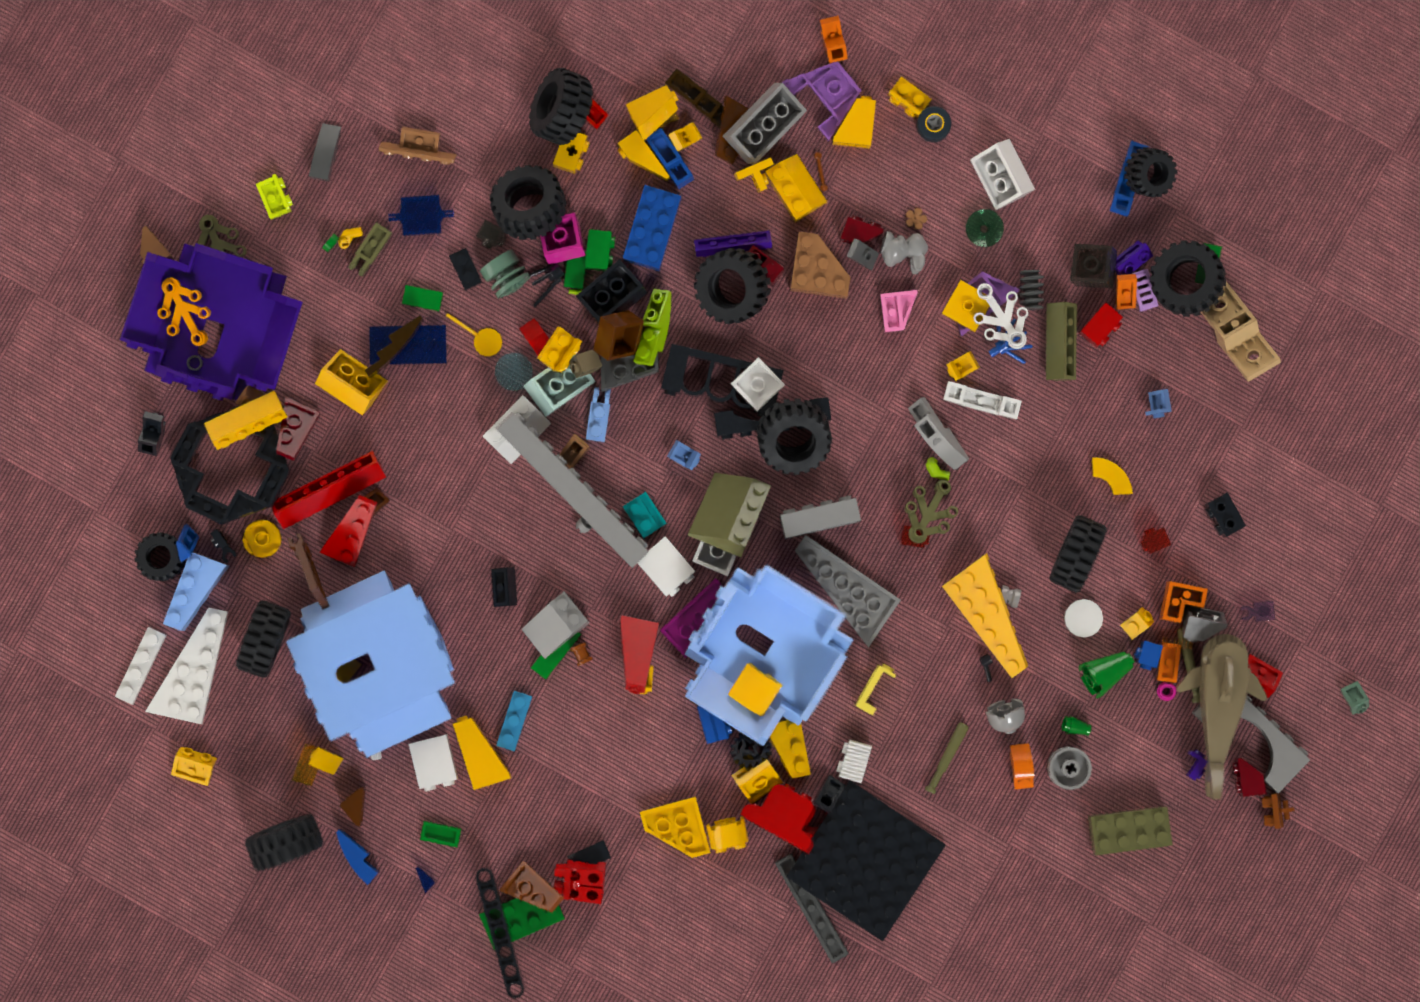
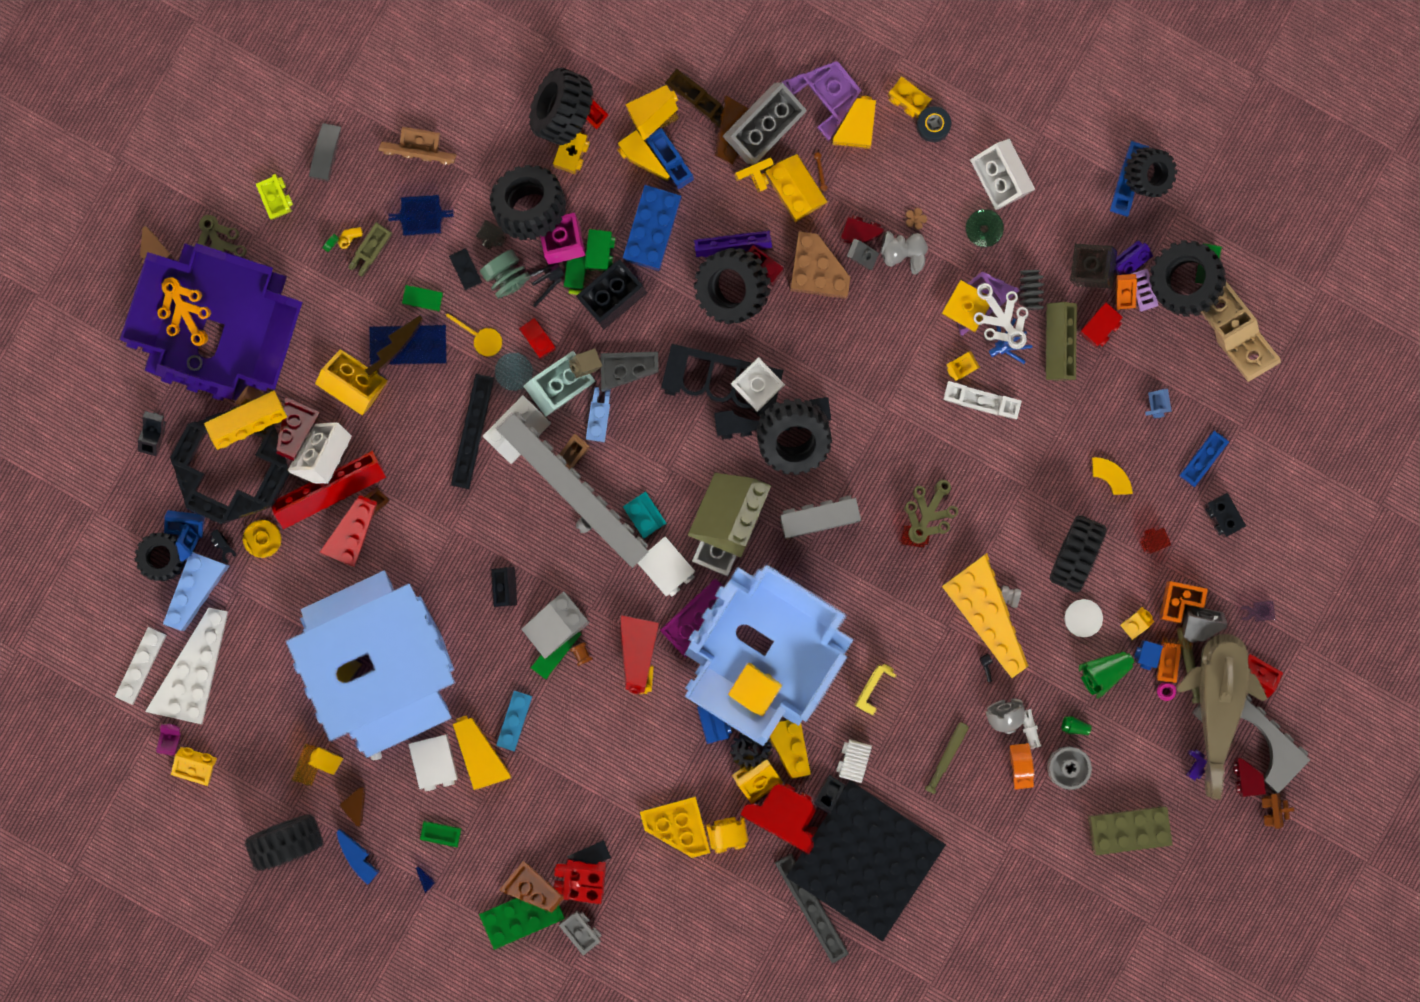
black tyre [235,600,291,678] -> none
reddish brown tile [287,533,329,609] -> none
black beam [476,867,525,999] -> none
yellow bracket [537,327,582,373] -> none
reddish brown piece [593,310,644,361] -> none
lime slope [633,289,671,366] -> none
medium blue bracket [667,440,701,470] -> none
yellow bracket [669,122,702,151] -> none
light grey wing [795,535,901,648] -> none
orange brick [820,16,848,63] -> none
bright pink wing [880,290,918,333] -> none
light grey slope [908,397,969,470] -> none
lime arm [926,457,950,481] -> none
sand green bracket [1341,681,1369,715] -> none
none -> magenta bracket [156,724,181,756]
none -> blue slope [164,510,205,538]
none -> white slope [288,423,352,484]
none -> black tile [451,374,495,490]
none -> light grey bracket [559,911,602,956]
none -> white pin [1023,709,1041,749]
none -> blue tile [1179,430,1229,487]

